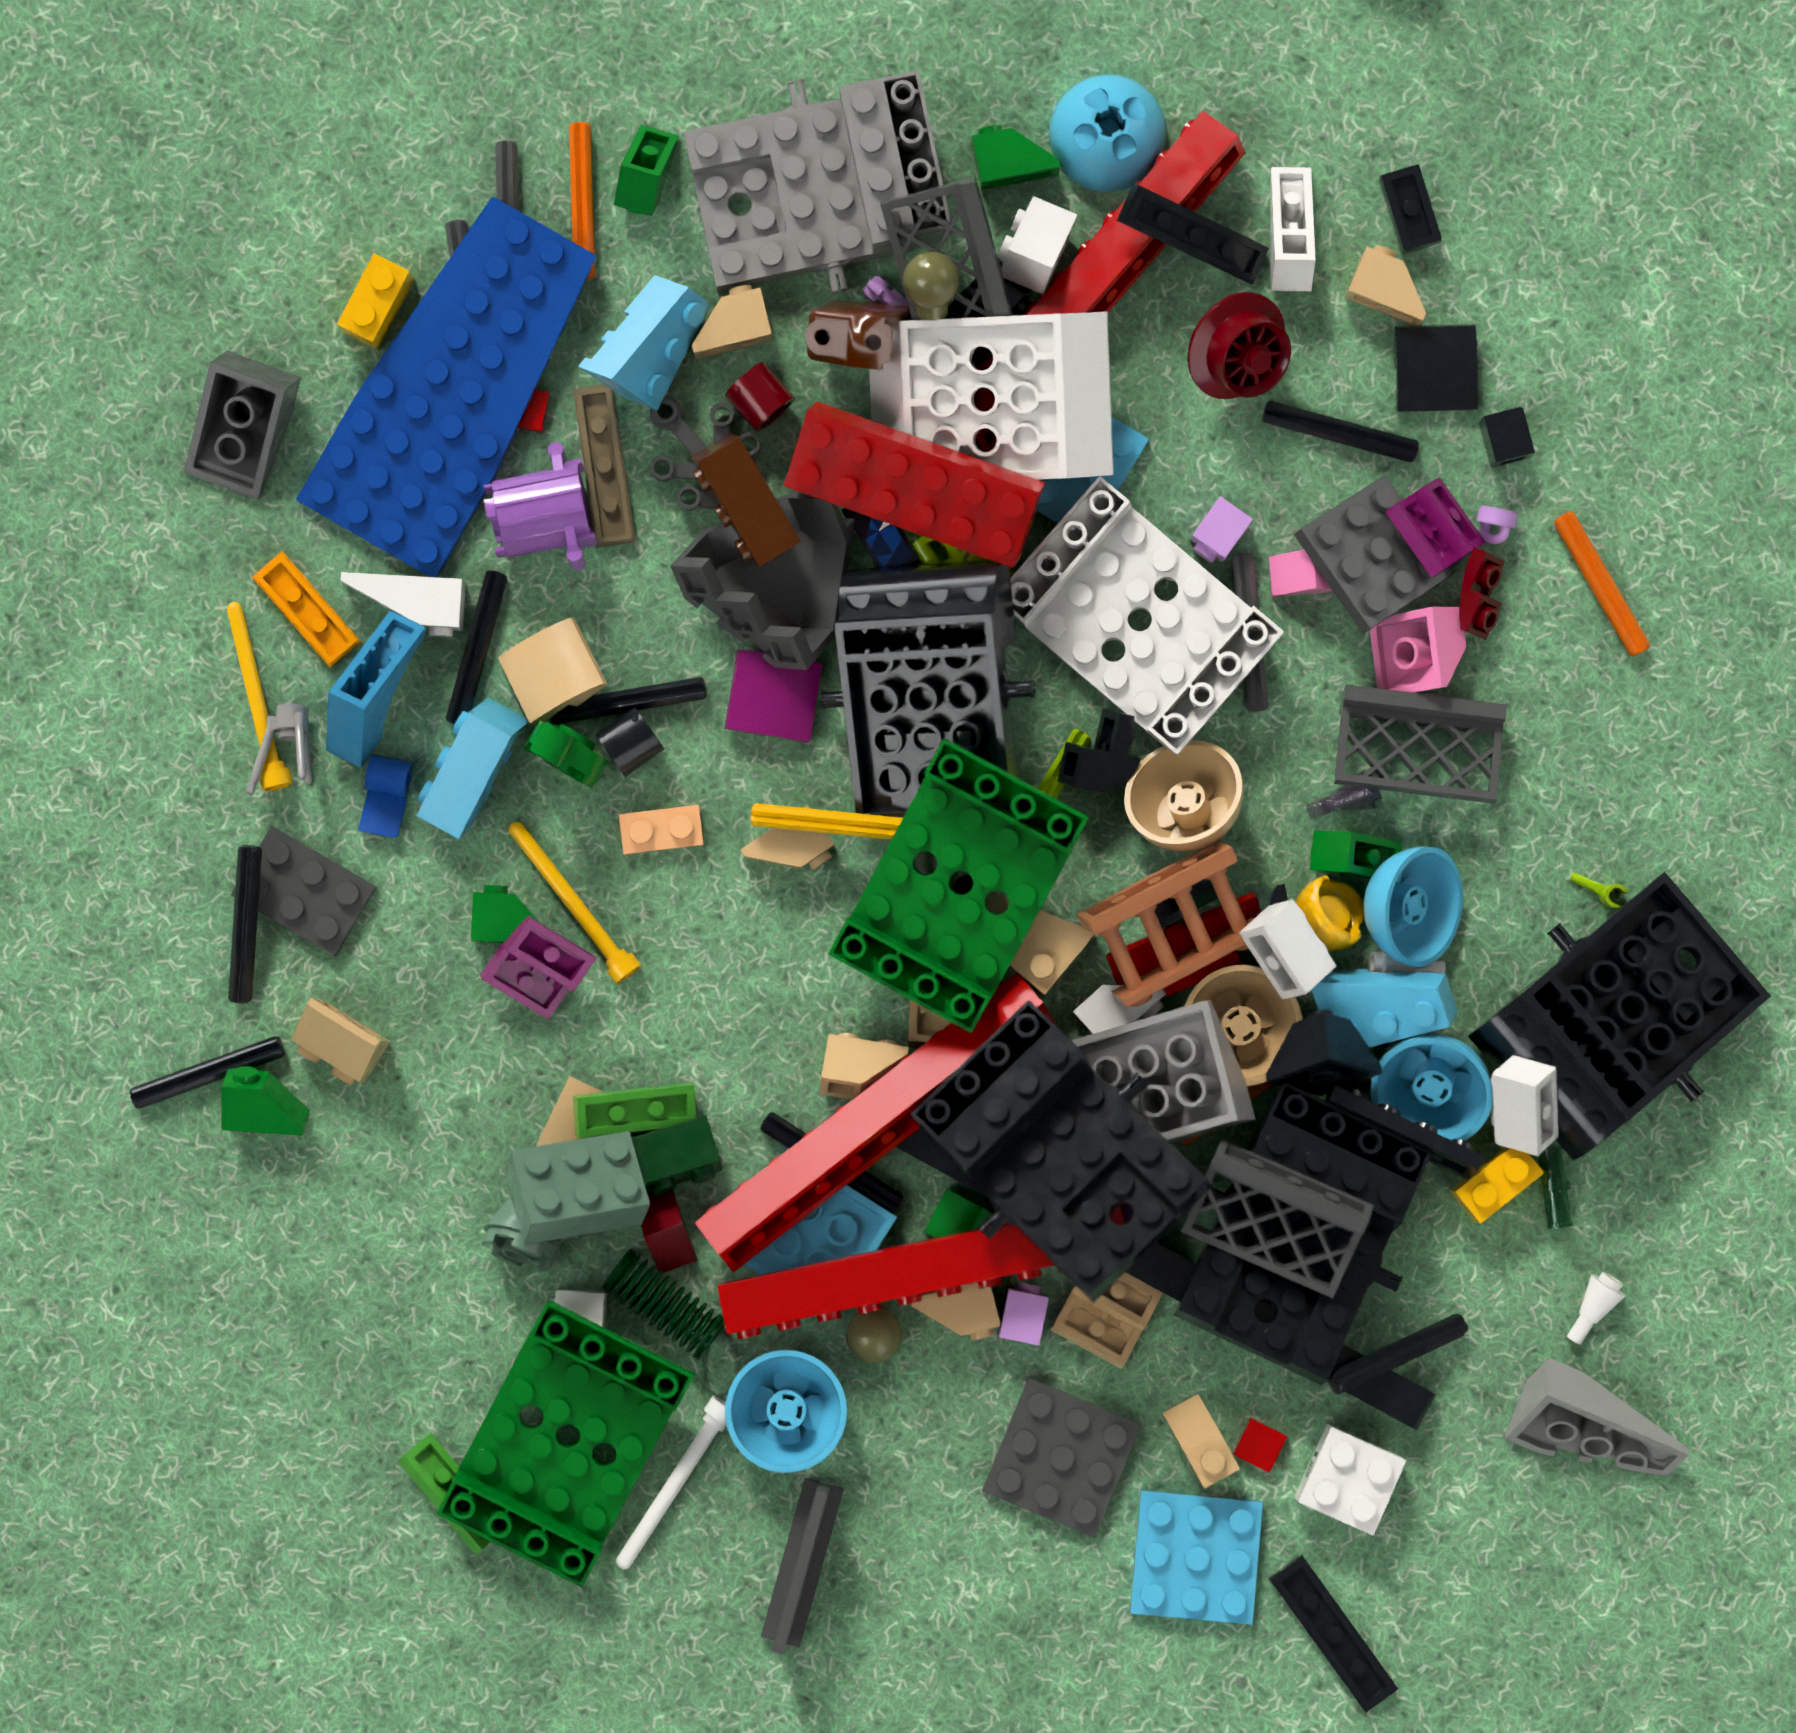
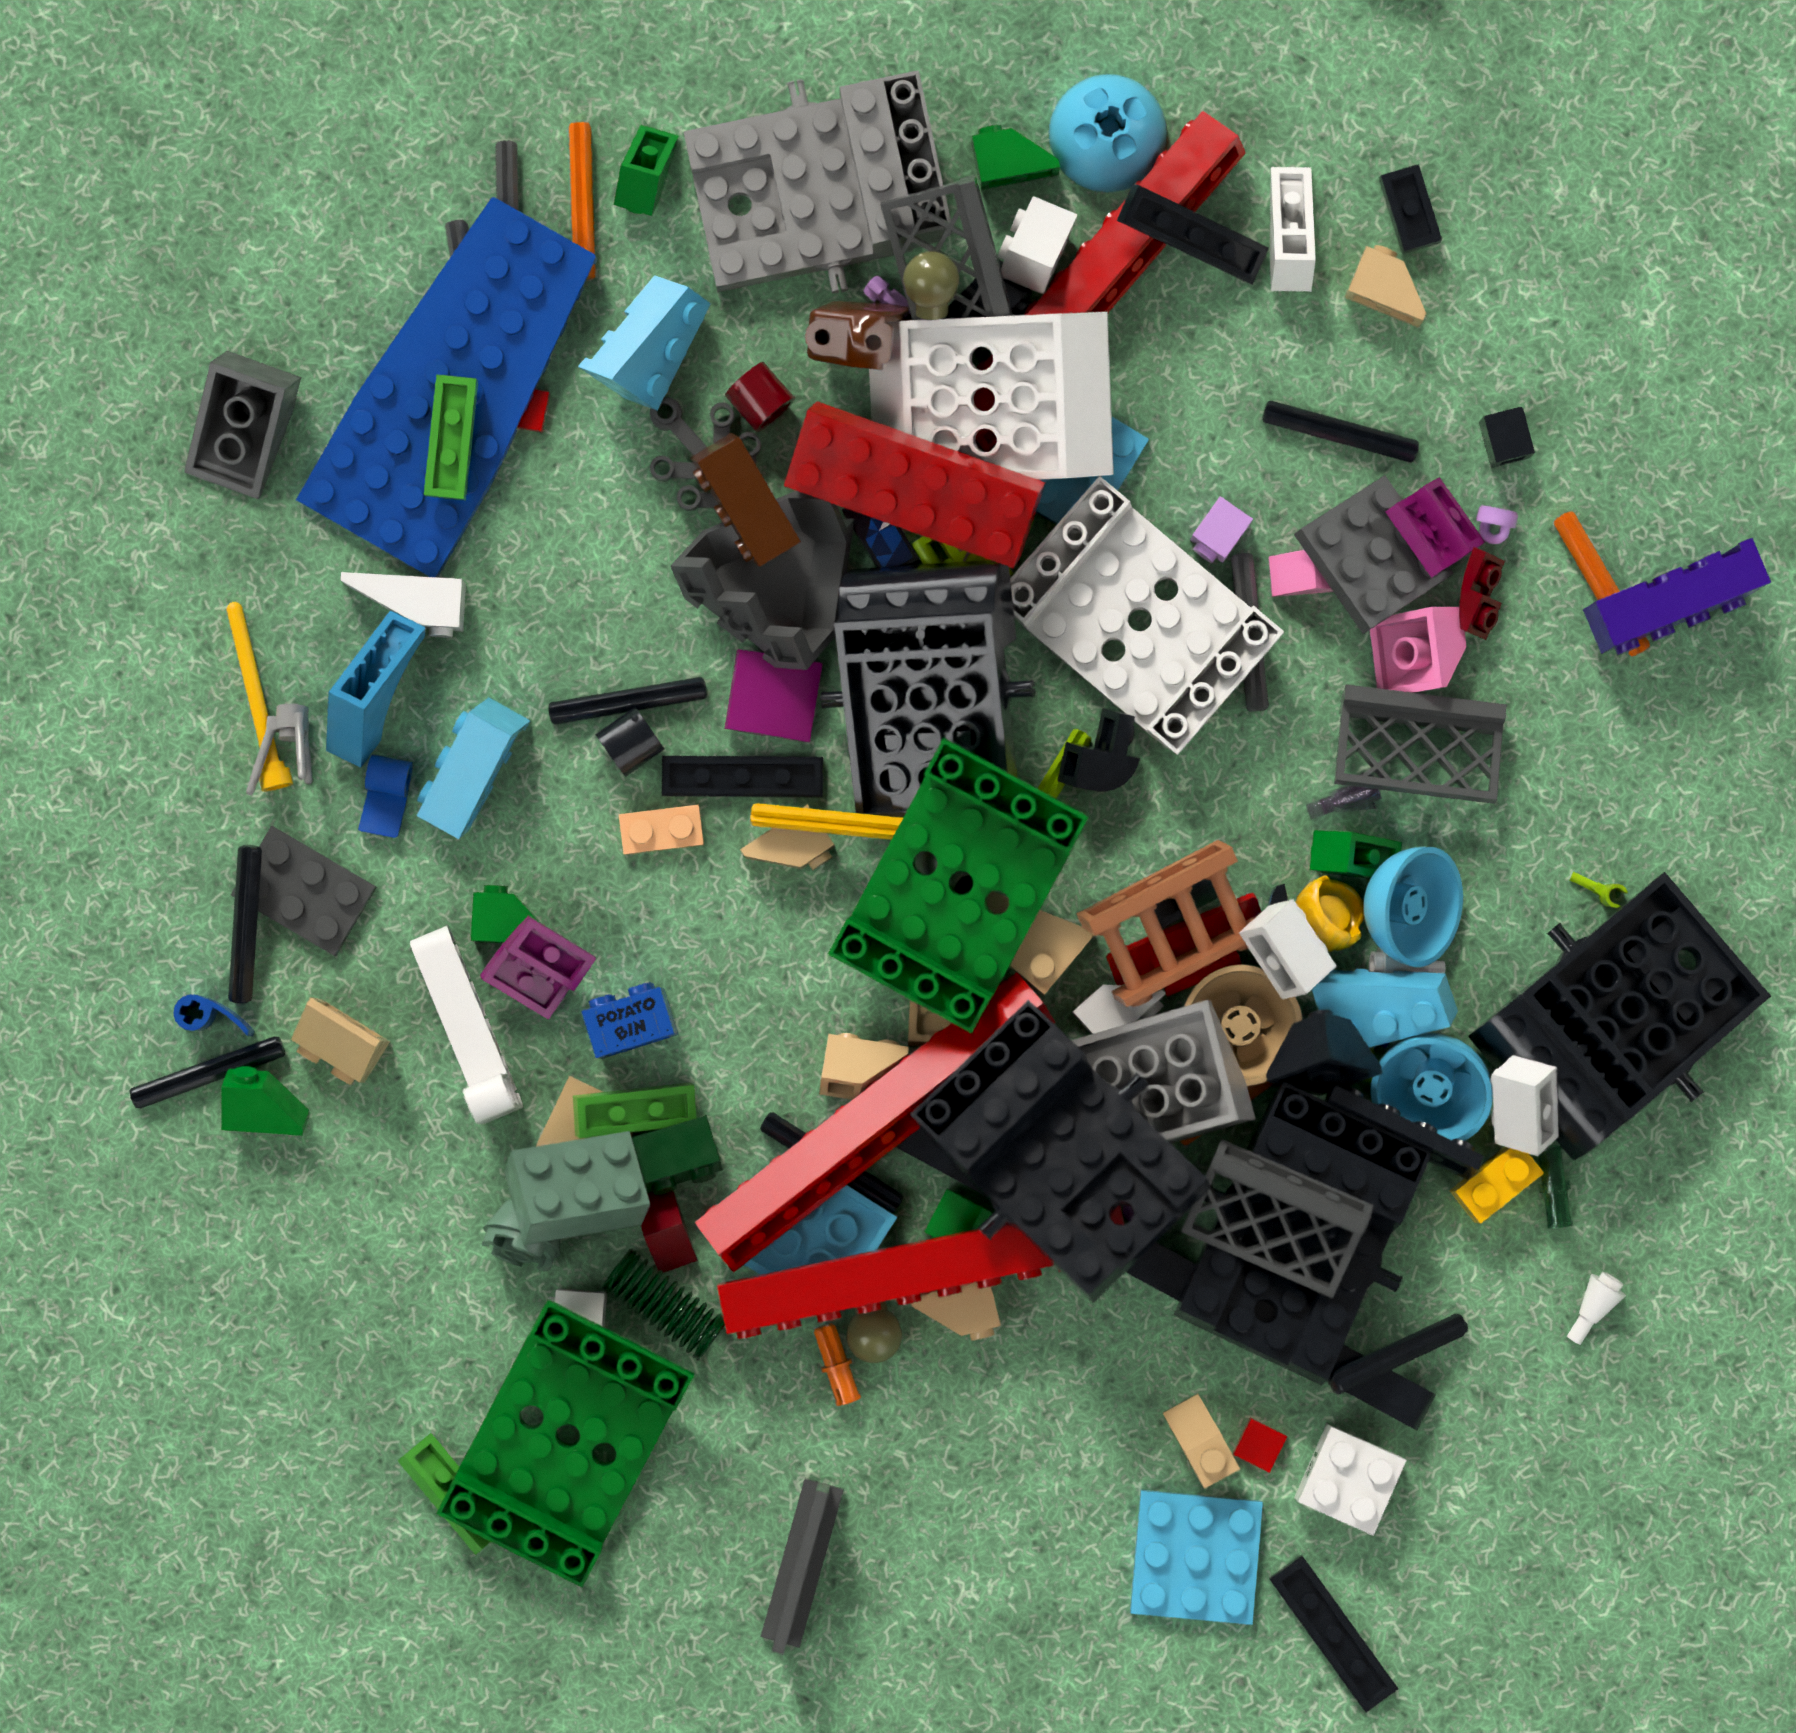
light orange tile [252,551,362,669] -> none
yellow brick [337,253,415,350] -> none
black axle [446,570,507,725] -> none
medium lavender container [483,442,598,571] -> none
tan slope [498,617,608,726] -> none
yellow piece [509,821,642,985] -> none
green piece [523,720,609,789] -> none
dark tan tile [573,385,636,548] -> none
white piece [616,1396,727,1569] -> none
tan slope [692,285,773,360] -> none
medium azure piece [725,1350,847,1473] -> none
dark grey plate [982,1377,1141,1538] -> none
lavender brick [998,1282,1049,1346] -> none
tan slope [1050,1272,1163,1369] -> none
tan piece [1124,740,1244,852] -> none
dark red piece [1187,292,1291,399] -> none
black slope [1394,324,1478,412] -> none
light grey wedge [1505,1357,1689,1477] -> none
none -> blue panel [173,994,255,1037]
none -> white beam [410,925,523,1124]
none -> bright green plate [424,374,479,501]
none -> blue brick [581,982,679,1059]
none -> black tile [662,756,823,798]
none -> orange axle [814,1323,861,1406]
none -> dark purple wedge [1583,538,1771,656]

